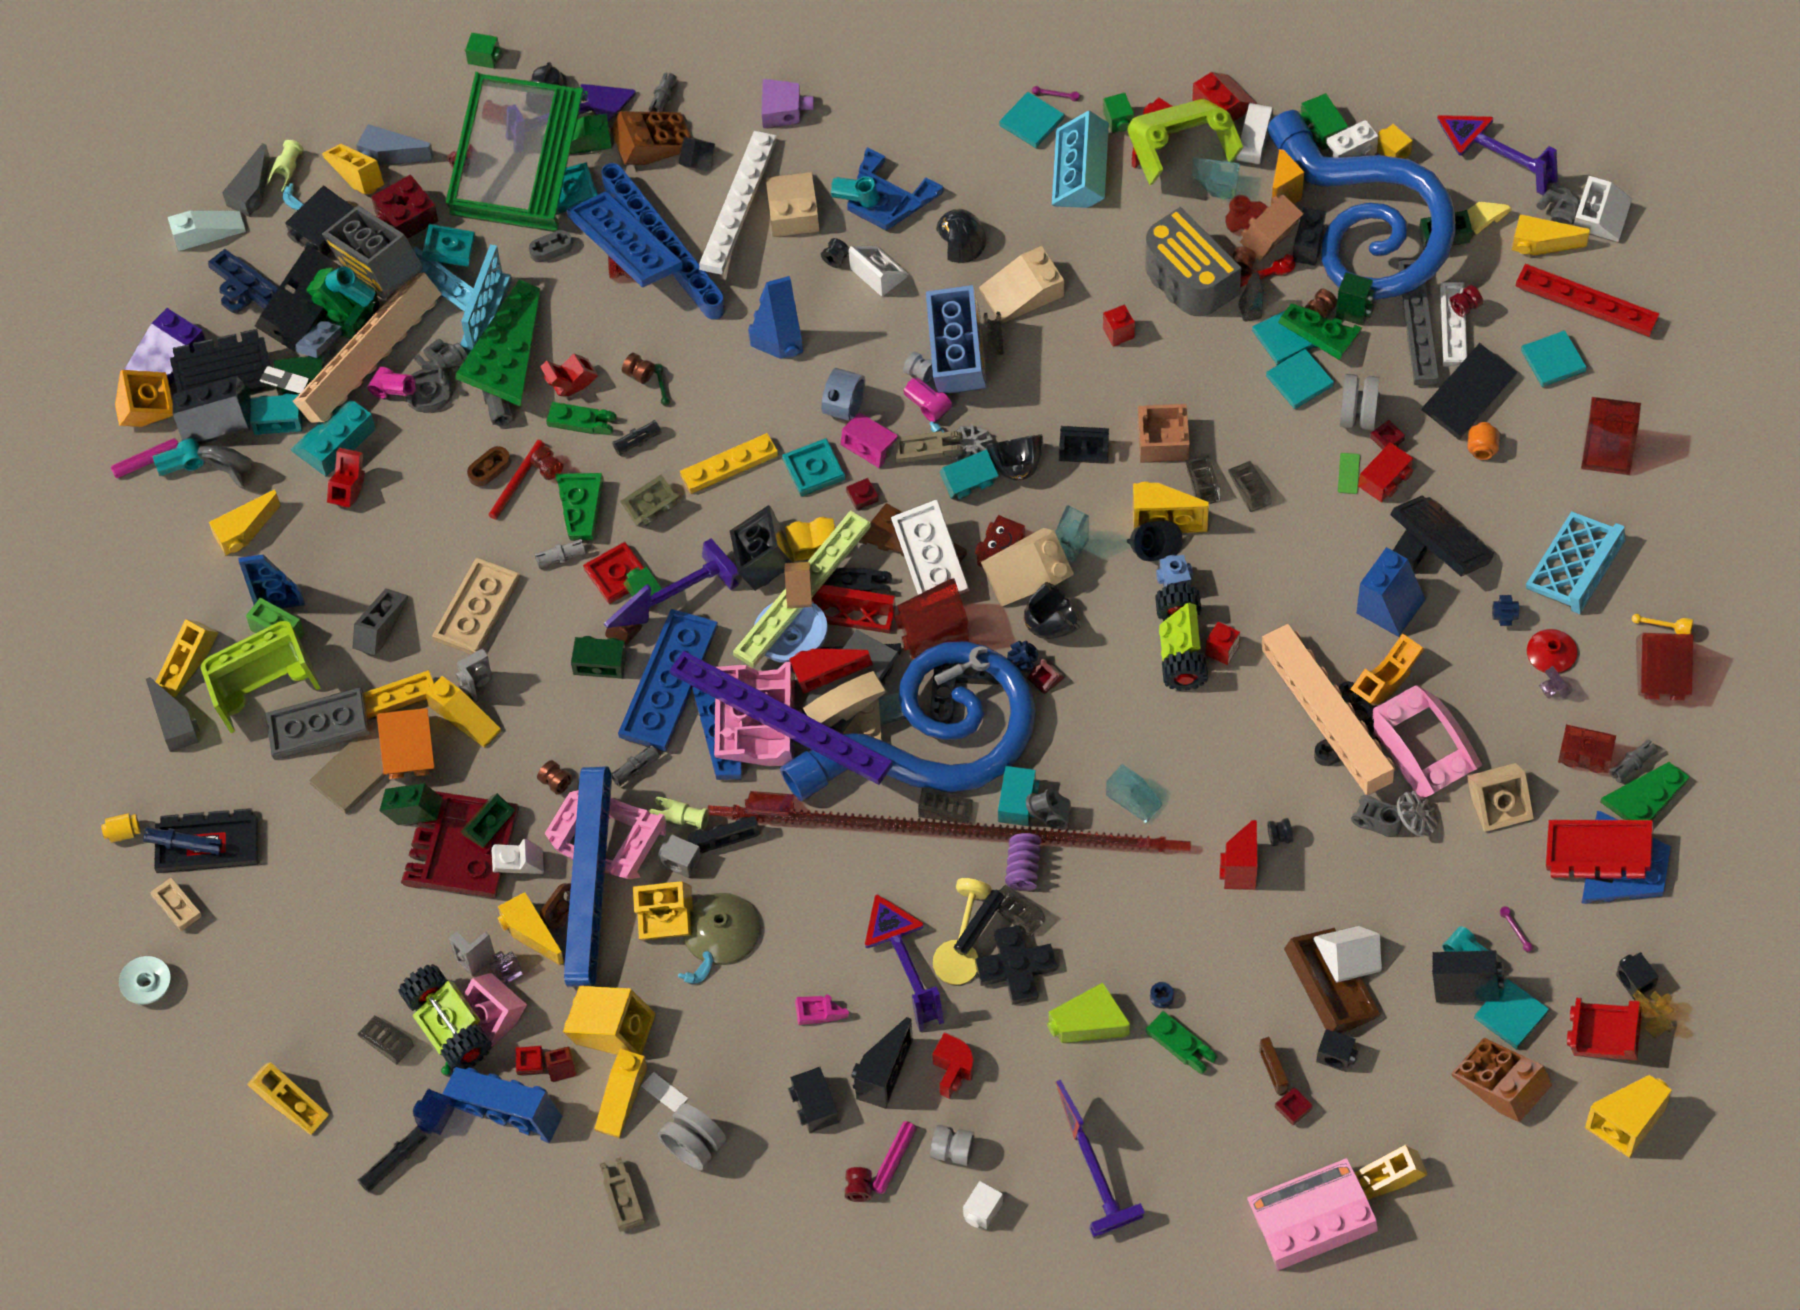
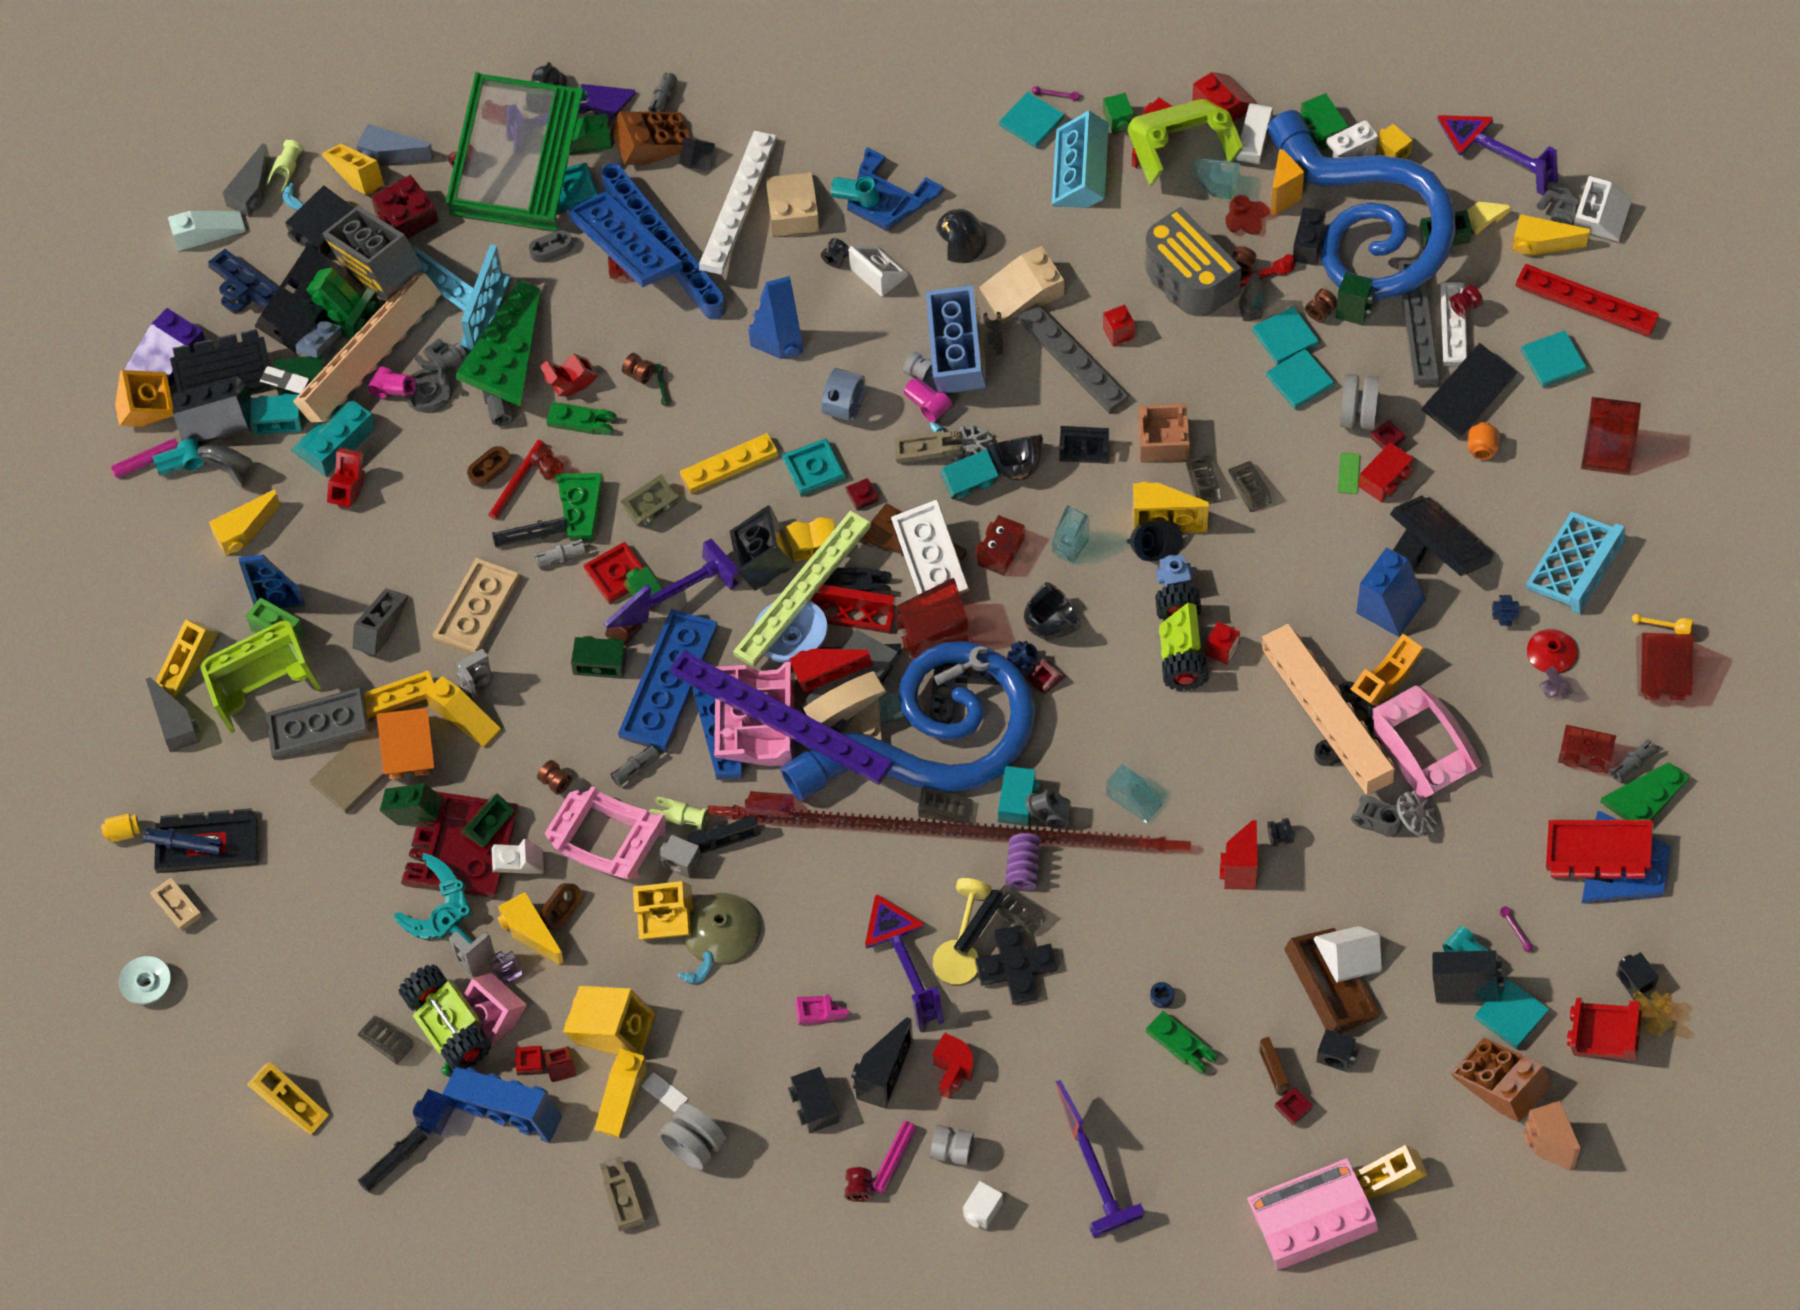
teal piece [325,266,376,307] -> none
teal tile [422,224,475,267] -> none
green brick [465,32,502,69] -> none
blue beam [564,766,612,987] -> none
black pin [612,420,662,456] -> none
medium lavender torso [762,79,814,128] -> none
medium nougat slope [785,562,812,609] -> none
dark pink panel [840,413,897,468] -> none
tan slope [981,528,1074,606] -> none
lime slope [1047,983,1130,1043] -> none
nougat container [1240,194,1303,261] -> none
green wing [1278,303,1363,360] -> none
tan slope [1467,763,1534,832] -> none
yellow slope [1585,1075,1672,1158] -> none
none -> teal bar [393,853,473,944]
none -> black pin [492,517,567,548]
none -> dark grey plate [1018,304,1128,414]
none -> nougat slope [1523,1101,1581,1170]

